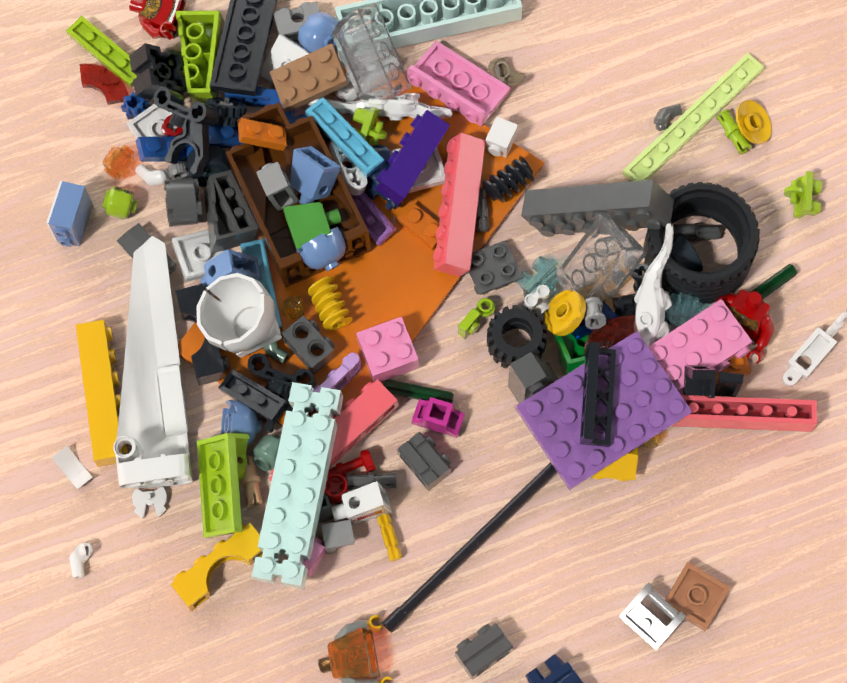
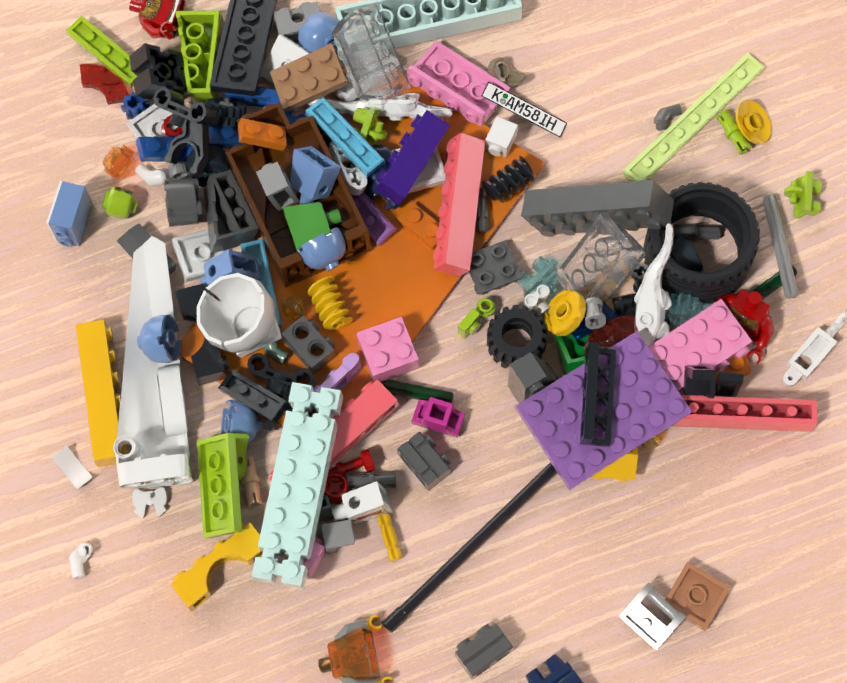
sand green head [252,435,281,471] -> none
none -> medium blue cylinder [137,315,181,363]
none -> sticker [481,82,567,137]
none -> light grey axle [763,194,798,299]

